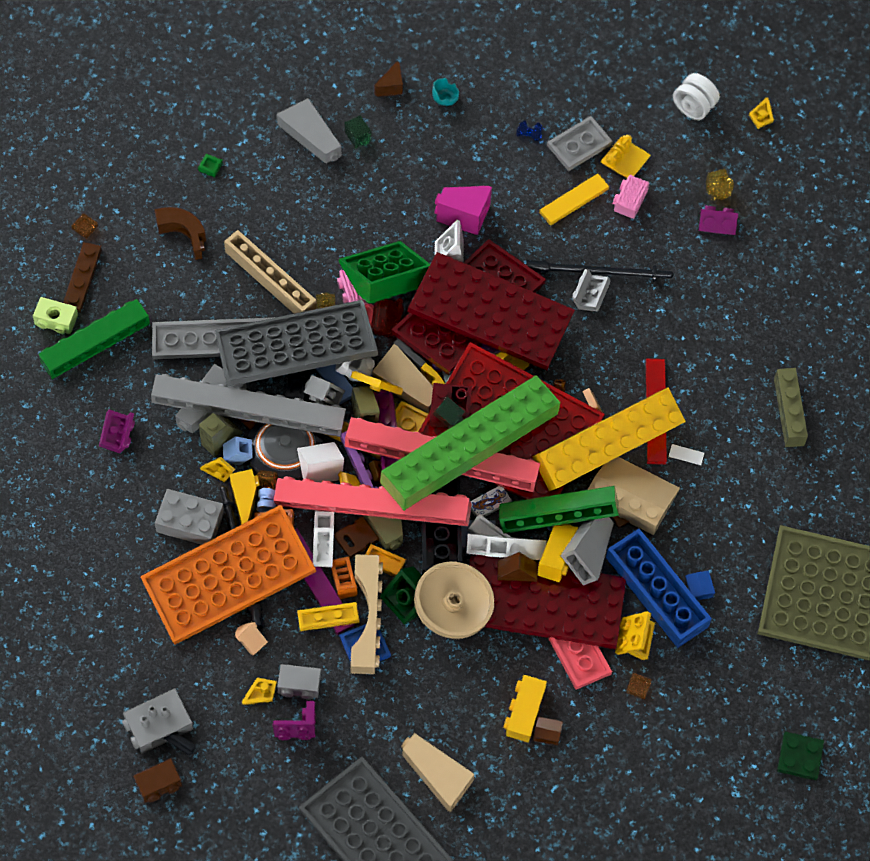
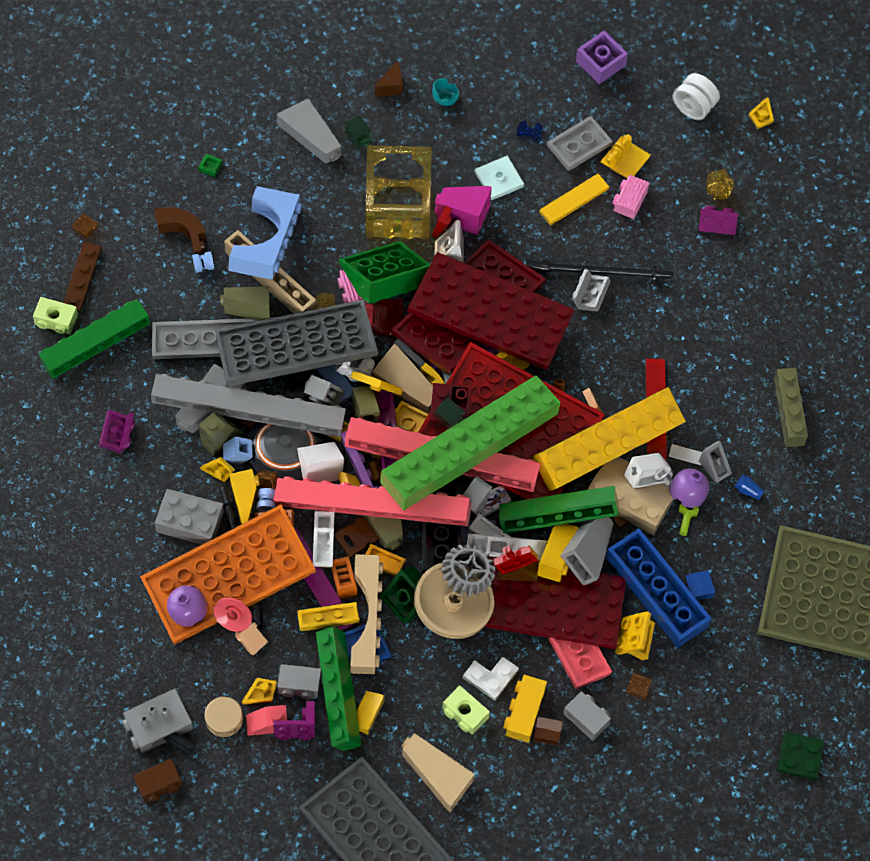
none -> medium lavender cylinder [167,586,207,626]
none -> light blue wheel [192,251,214,273]
none -> tan head [205,697,243,737]
none -> coral dish [214,598,252,632]
none -> olive slope [220,286,270,321]
none -> light blue arch [228,186,302,280]
none -> coral slope [246,705,287,736]
none -> green brick [316,627,361,751]
none -> yellow slope [357,691,385,735]
none -> clear yellow windscreen [366,145,431,240]
none -> red plate [431,206,452,239]
none -> light grey gear [441,544,495,597]
none -> yellowish green brick [443,685,489,735]
none -> light grey slope [463,476,492,512]
none -> white plate [463,657,519,701]
none -> light aqua plate [475,156,524,201]
none -> red plate [493,545,538,575]
none -> light grey brick [563,691,611,741]
none -> medium lavender brick [576,31,628,84]
none -> white piece [624,453,674,488]
none -> medium lavender cylinder [669,468,709,508]
none -> lime bar [679,504,699,536]
none -> light grey slope [699,441,732,483]
none -> blue cone [734,474,765,500]

